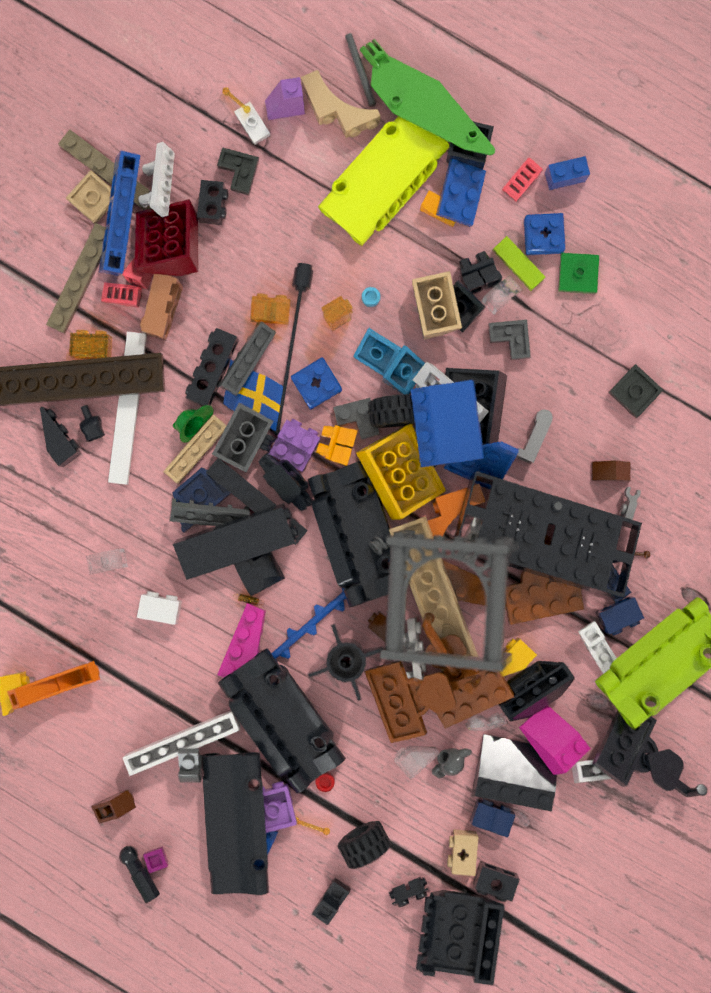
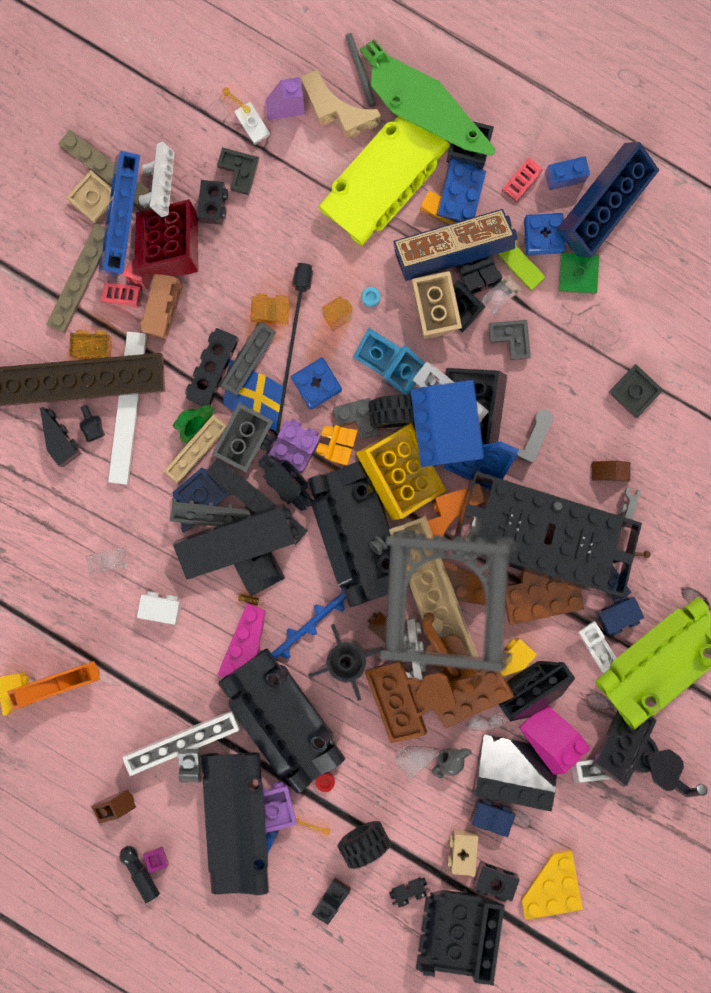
none -> brick [393,209,518,281]
none -> yellow plate [521,849,583,920]
none -> dark blue brick [556,142,659,258]

